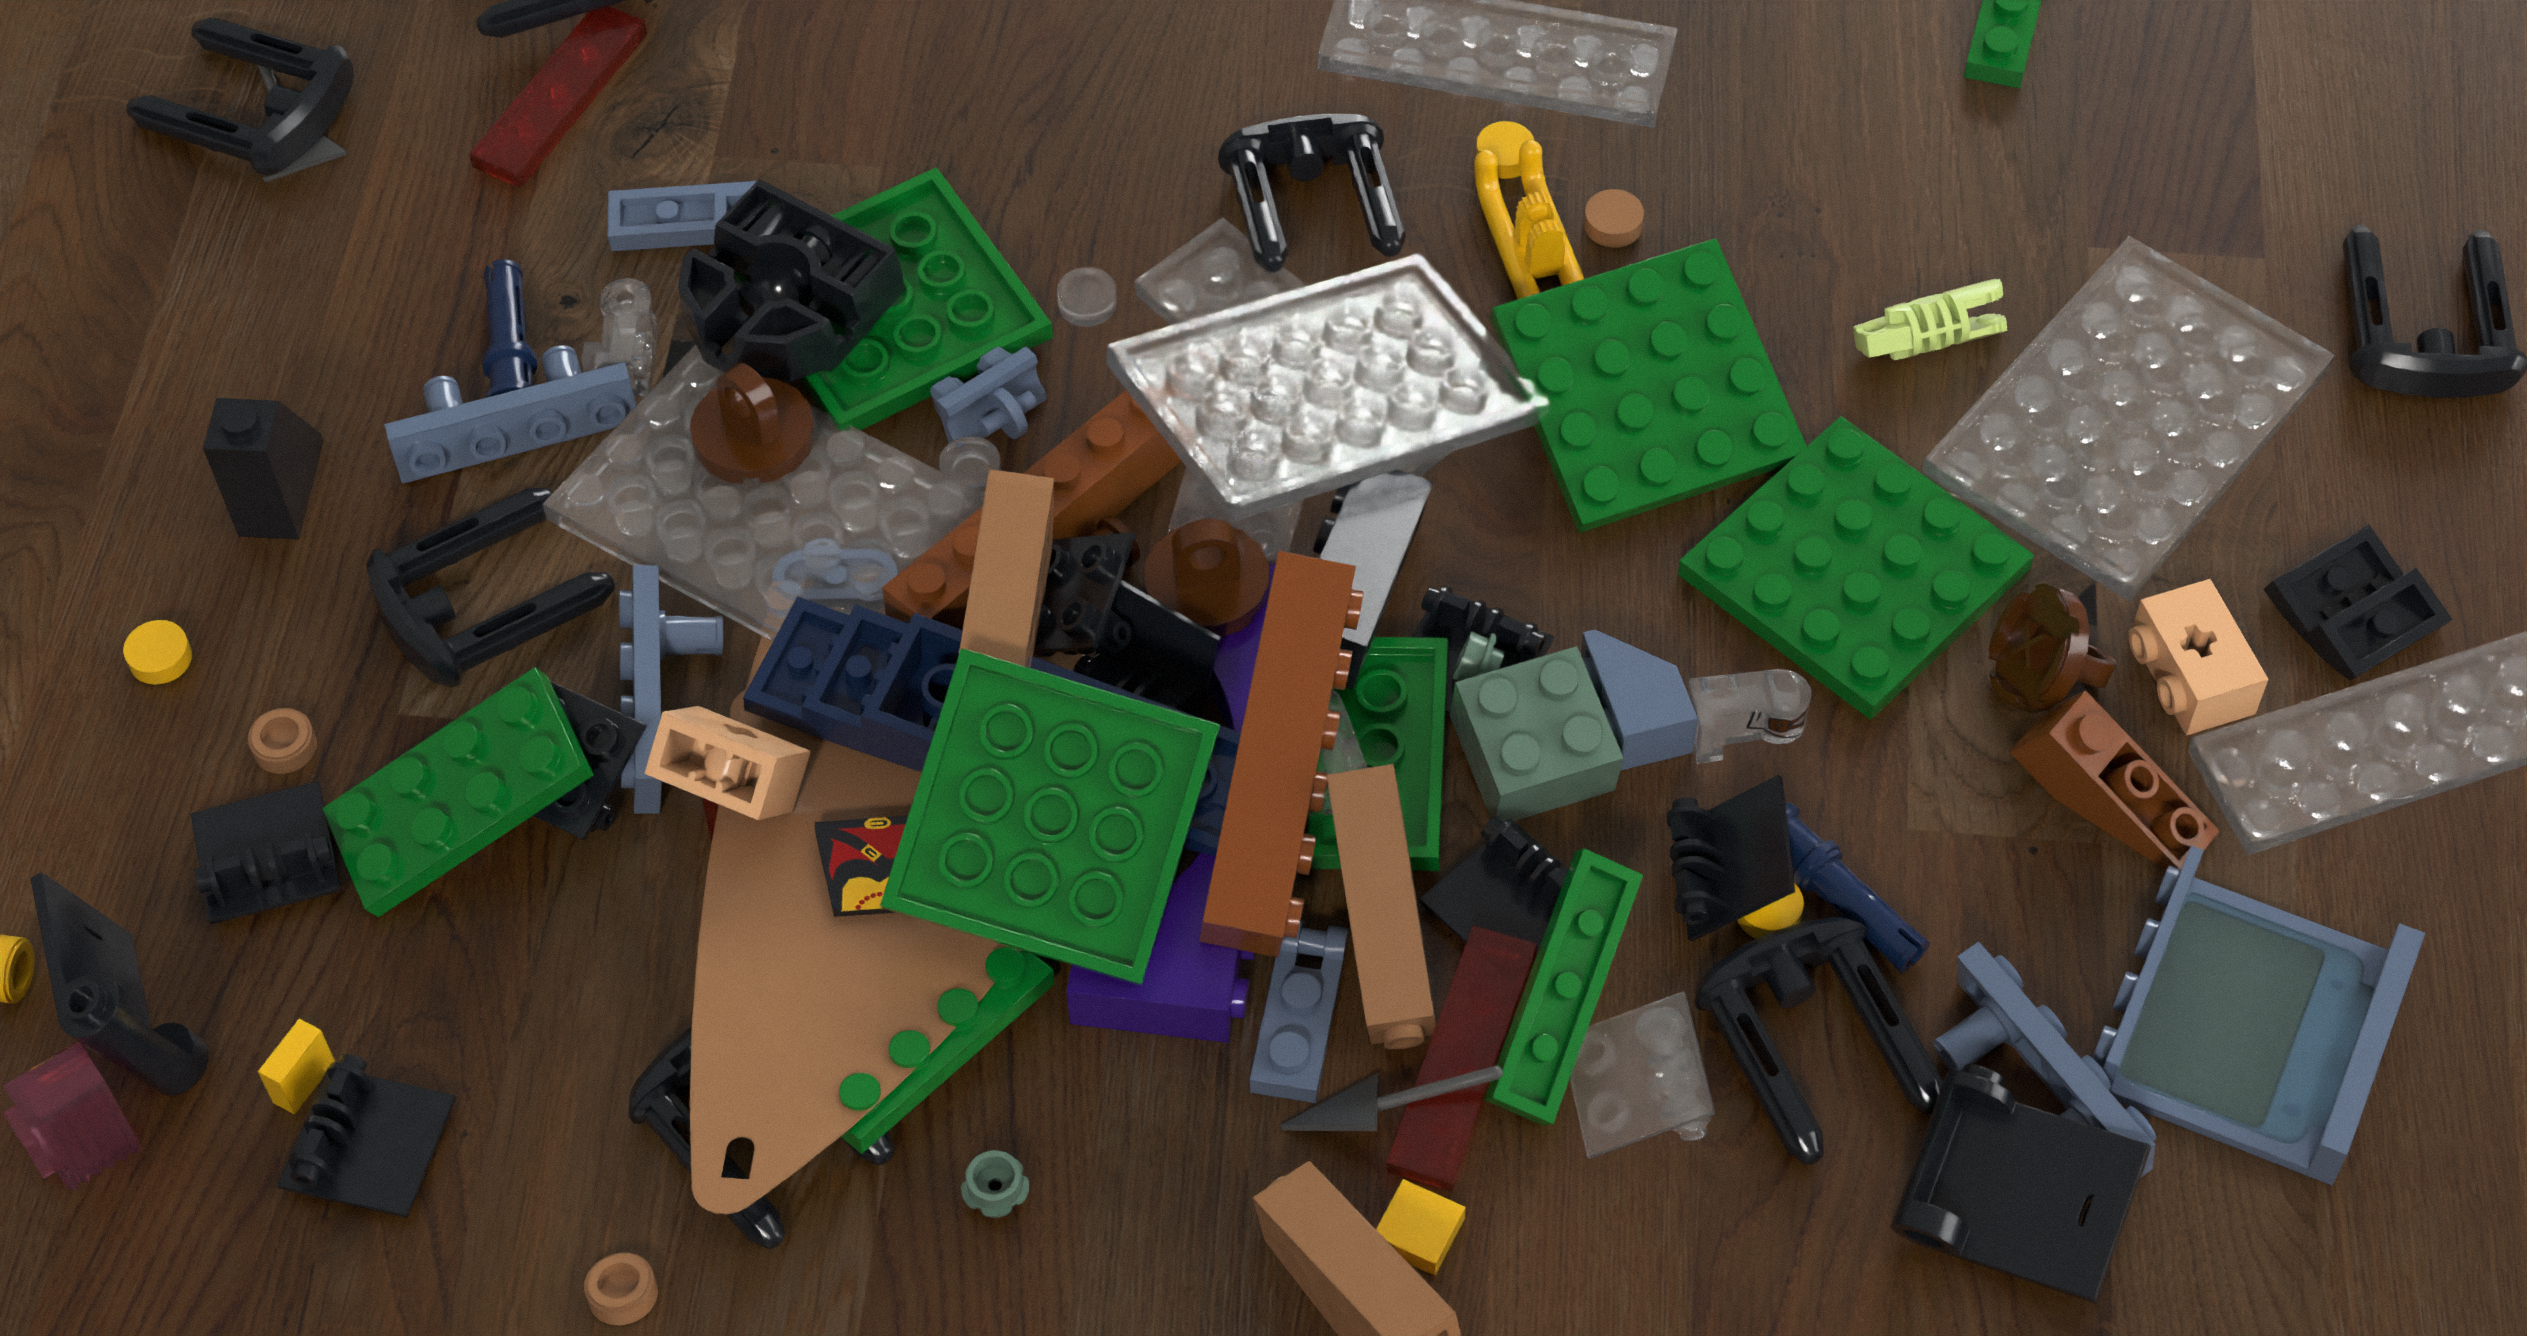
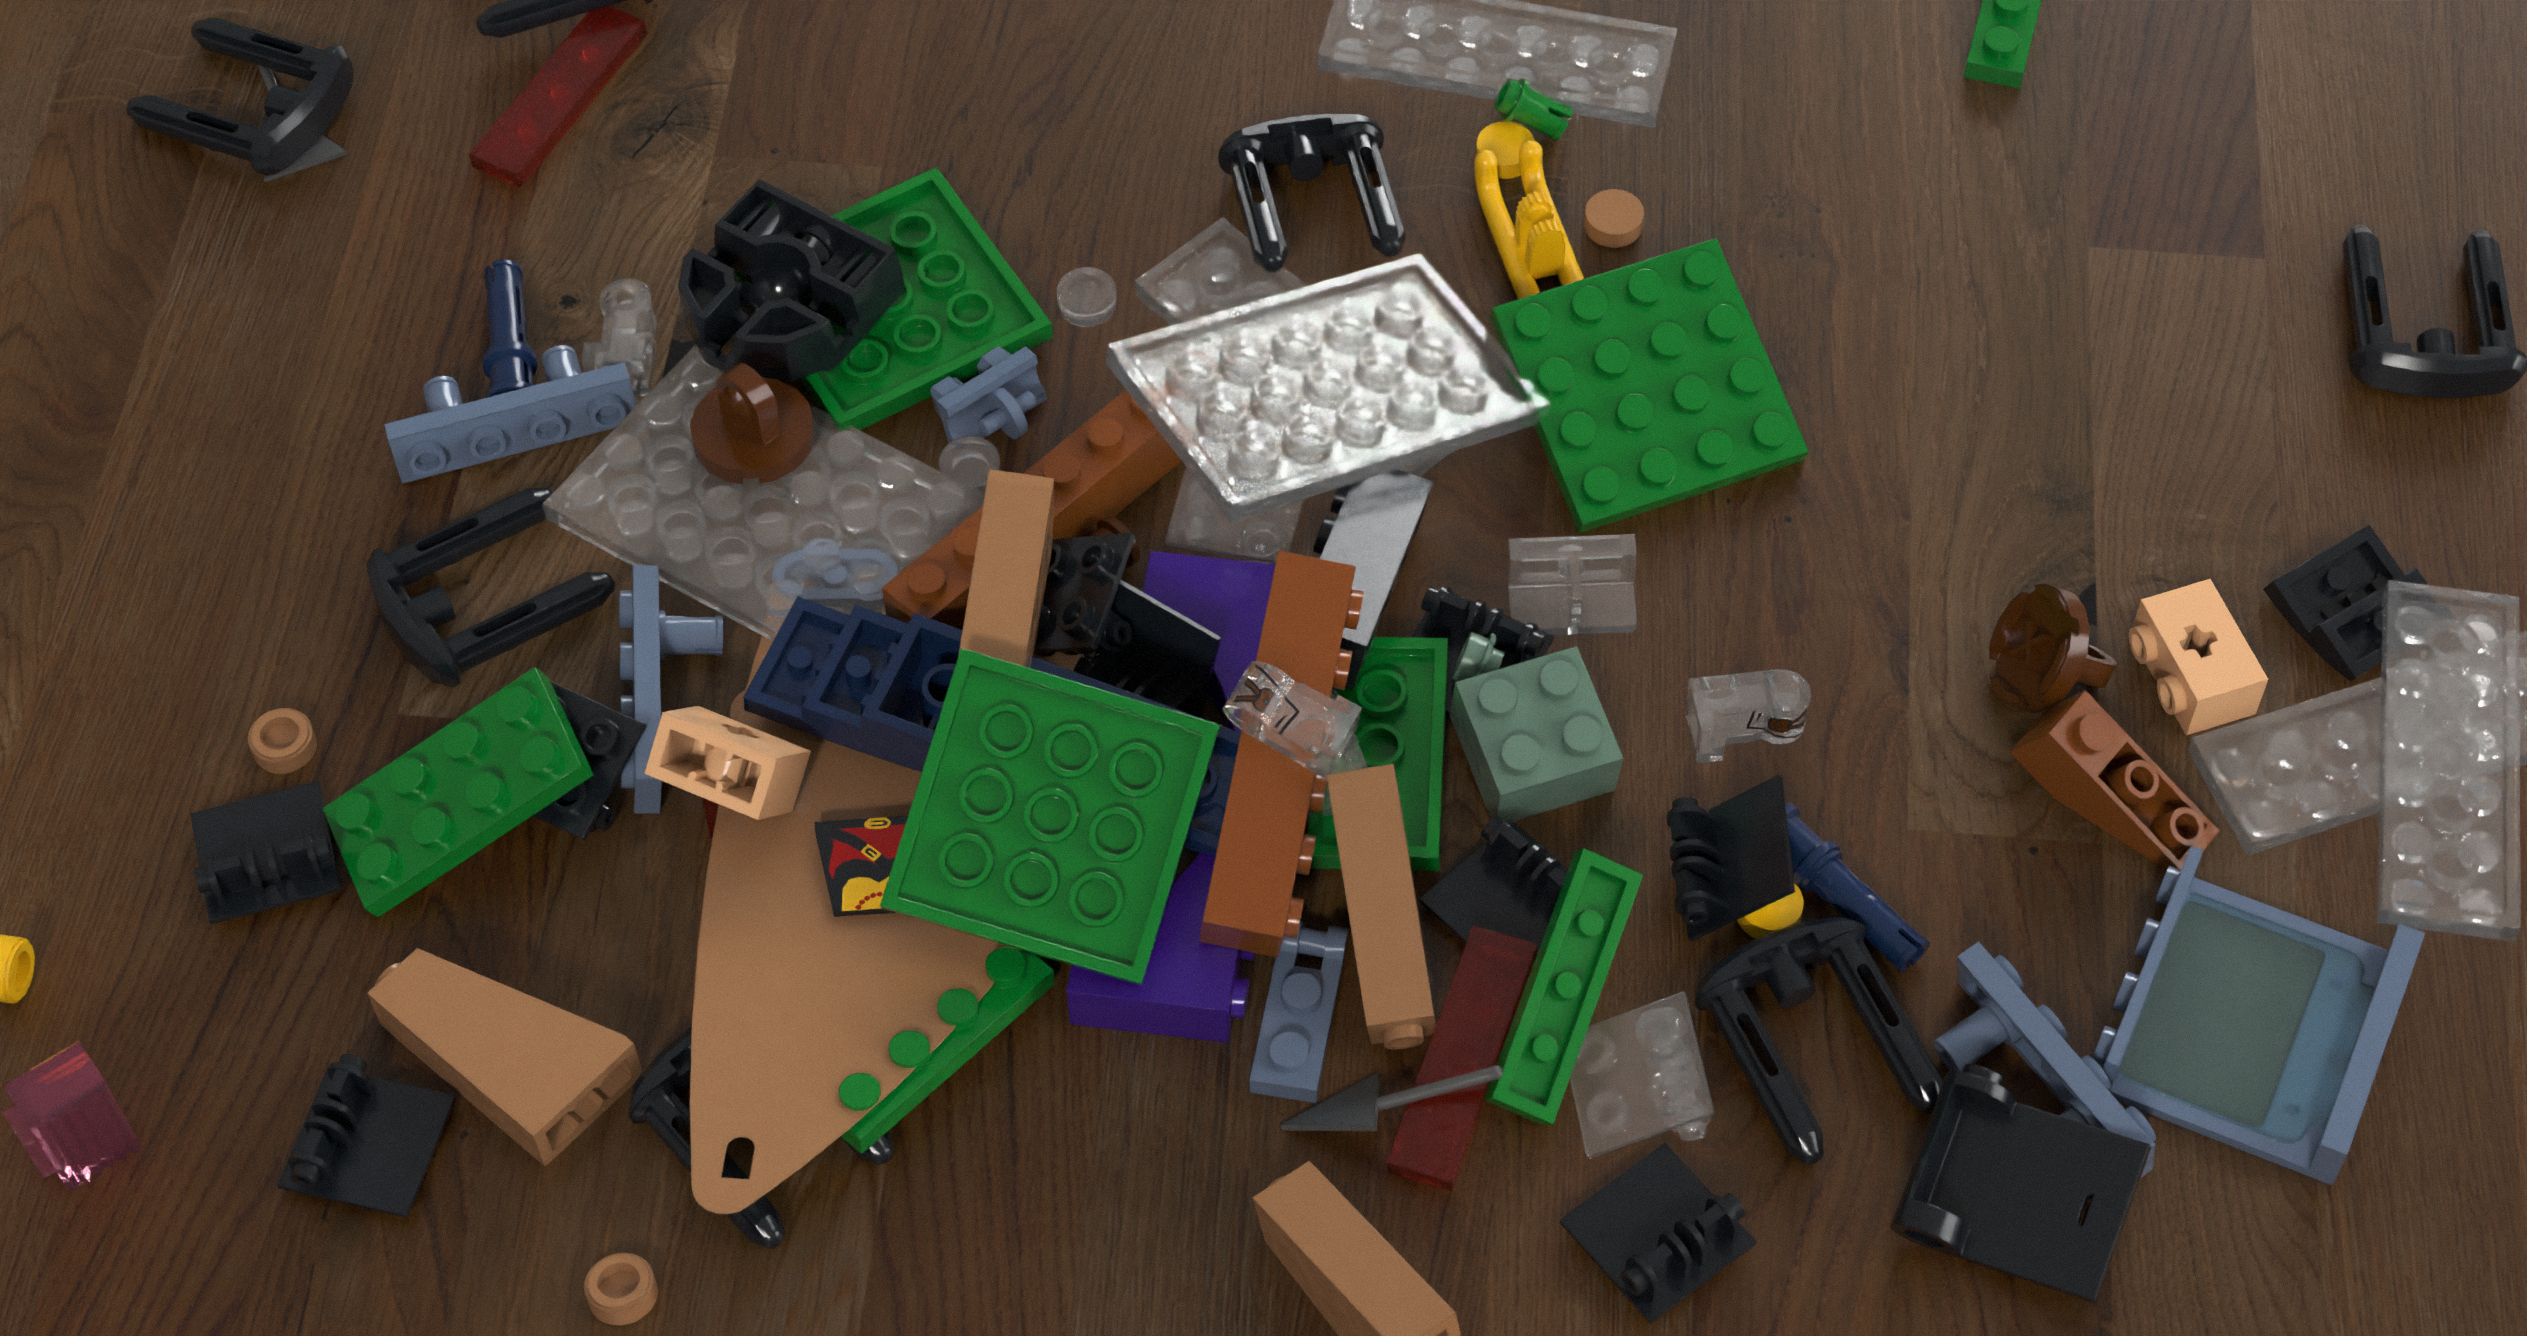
black door [30,872,209,1095] -> none
yellow tile [123,620,192,685] -> none
black slope [203,398,323,540] -> none
yellow tile [258,1019,335,1115] -> none
sand blue plate [608,181,757,251] -> none
sand green plate [961,1150,1030,1218] -> none
reddish brown tile [1143,518,1270,637] -> none
yellow tile [1376,1179,1466,1276] -> none
sand blue slope [1581,629,1698,771] -> none
green plate [1678,416,2034,720] -> none
yellowish green hinge [1853,279,2007,360] -> none
clear plate [1922,236,2335,601] -> none
none -> medium nougat slope [367,948,643,1167]
none -> clear leg [1223,661,1362,780]
none -> green pin [1494,78,1572,141]
none -> clear panel [1506,534,1637,635]
none -> black hinge [1559,1143,1757,1324]
none -> clear plate [2377,580,2521,942]

